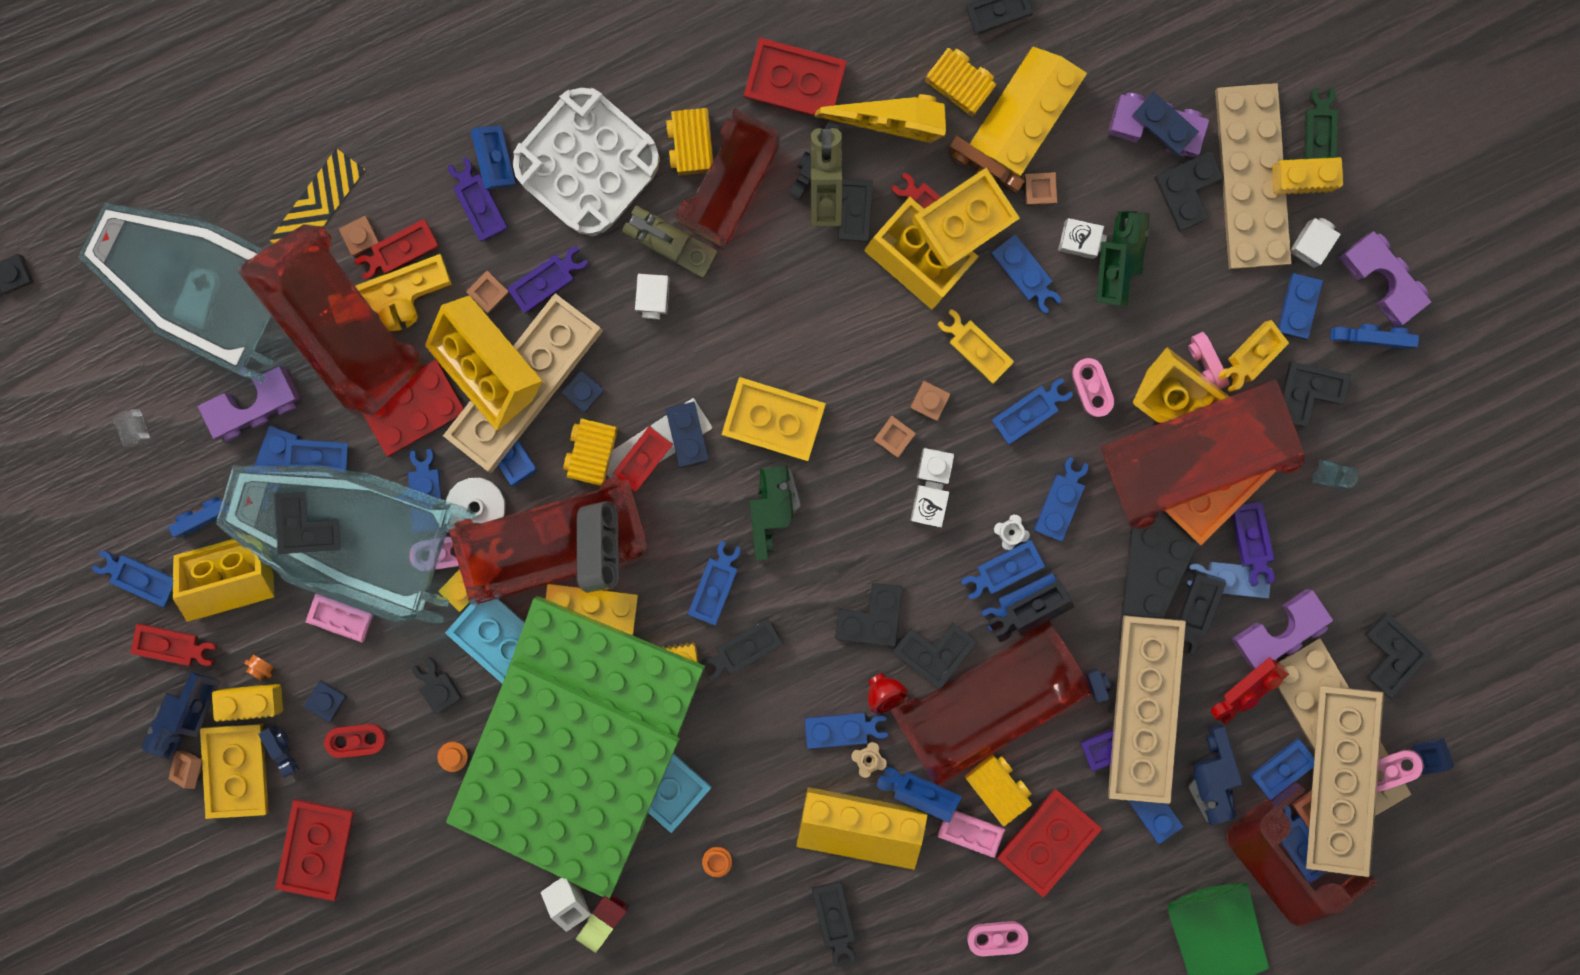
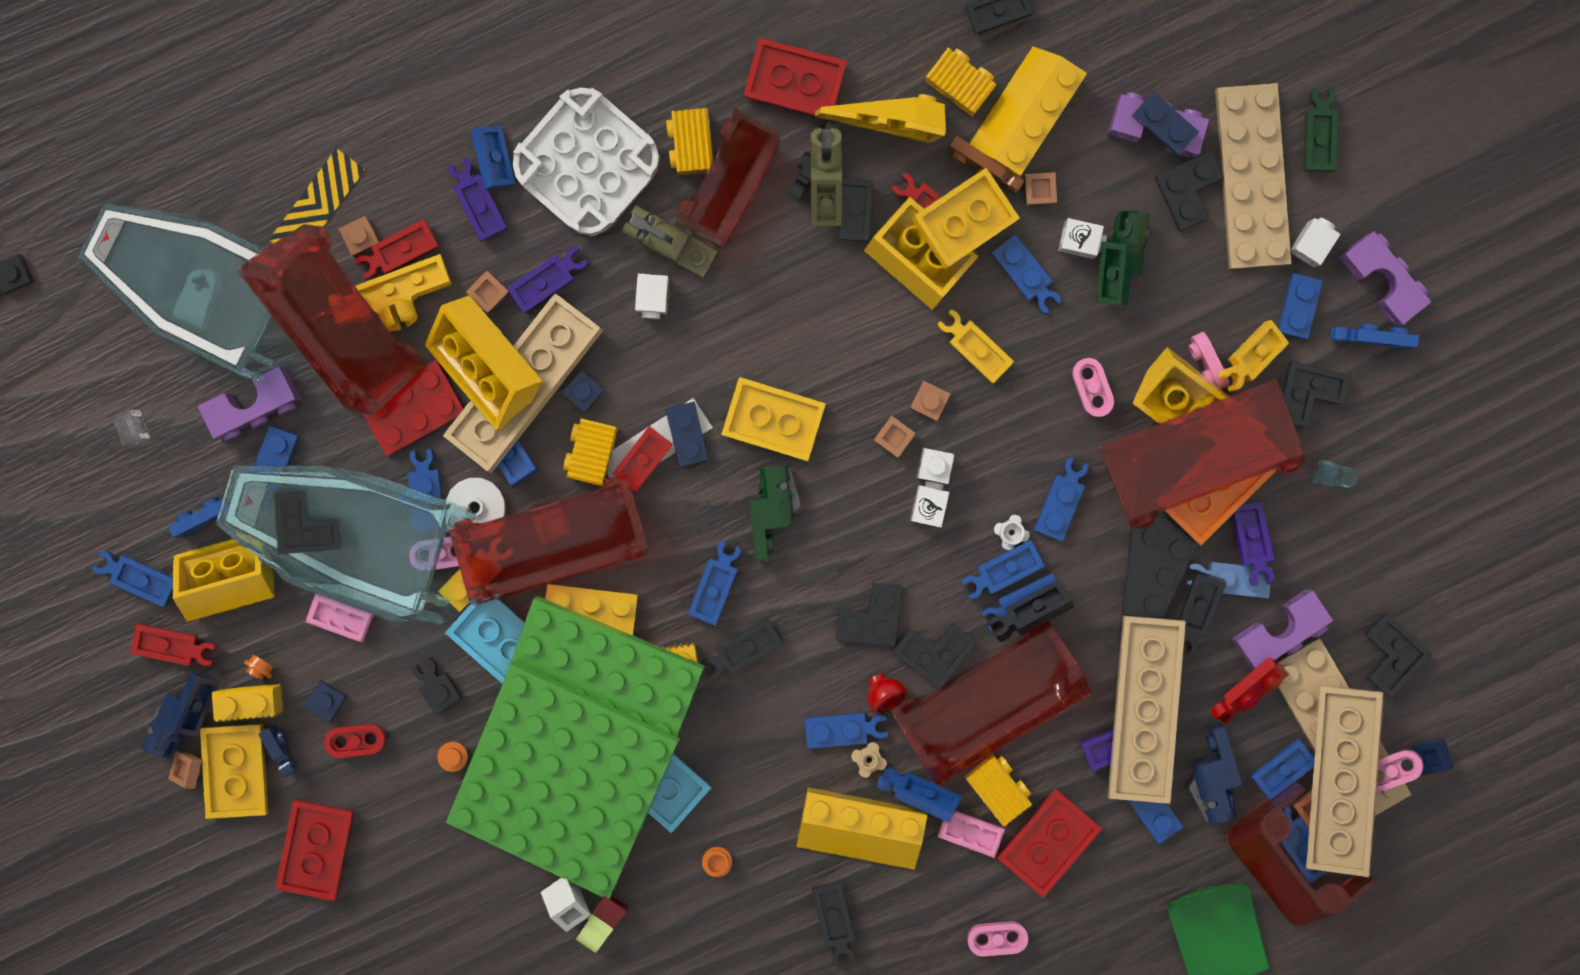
blue plate [284,439,348,473] -> none
dark grey beam [577,501,619,593] -> none
blue plate [991,378,1073,445] -> none
dark blue plate [1084,668,1111,703] -> none
yellow brick [1272,157,1343,195] -> none

